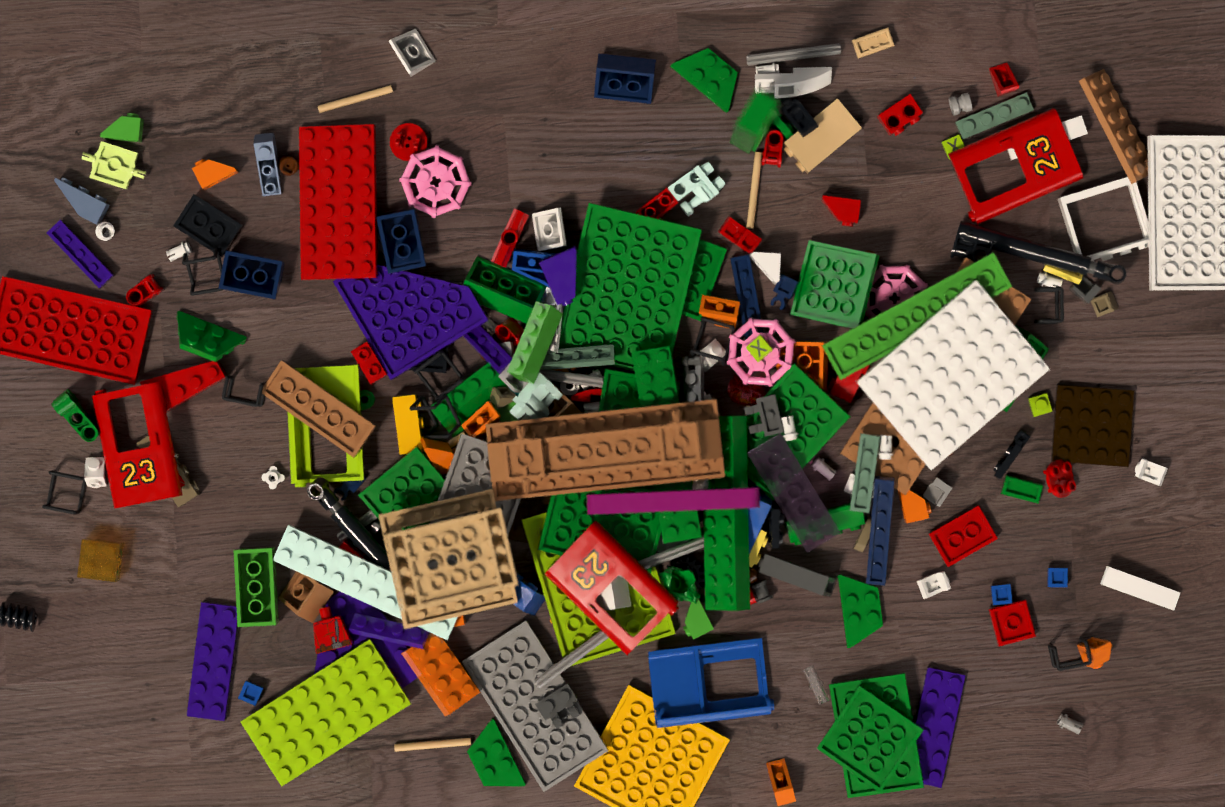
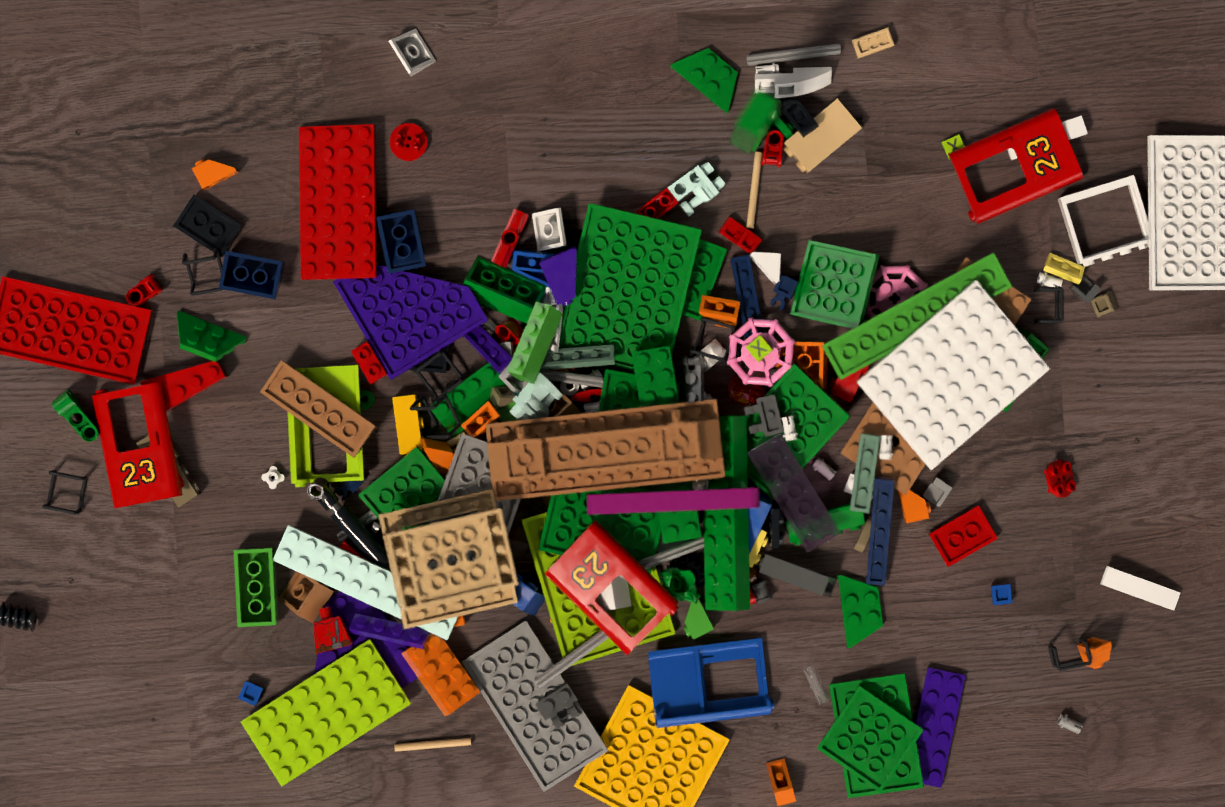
dark purple plate [47,220,114,289] -> none
sand blue slope [54,177,110,225] -> none
clear yellow brick [77,538,124,582] -> none
yellowish green plate [82,141,146,190] -> none
white bracket [84,457,106,488] -> none
white plate [95,221,115,241] -> none
bright green slope [100,113,144,143] -> none
white pin [166,242,192,262] -> none
dark purple plate [187,602,237,721] -> none
black piece [222,375,266,407] -> none
sand blue slope [253,133,282,196] -> none
reddish brown tile [278,155,298,176] -> none
tan bar [318,85,393,113] -> none
bright pink plate [399,145,472,218] -> none
green wing [467,718,526,787] -> none
dark blue slope [594,53,656,104] -> none
red slope [821,195,861,227] -> none
red brick [877,94,923,136] -> none
white bracket [917,571,951,599] -> none
light grey wheel [949,92,972,116] -> none
black piece [950,221,1126,284] -> none
sand green plate [955,92,1034,140] -> none
red plate [988,599,1036,647] -> none
red slope [989,63,1019,97] -> none
black hinge [993,430,1030,480] -> none
green tile [1001,475,1043,504] -> none
lime plate [1028,393,1052,417] -> none
blue plate [1047,568,1068,588] -> none
dark brown plate [1051,385,1134,467] -> none
medium nougat plate [1079,69,1148,184] -> none
white bracket [1135,458,1168,486] -> none

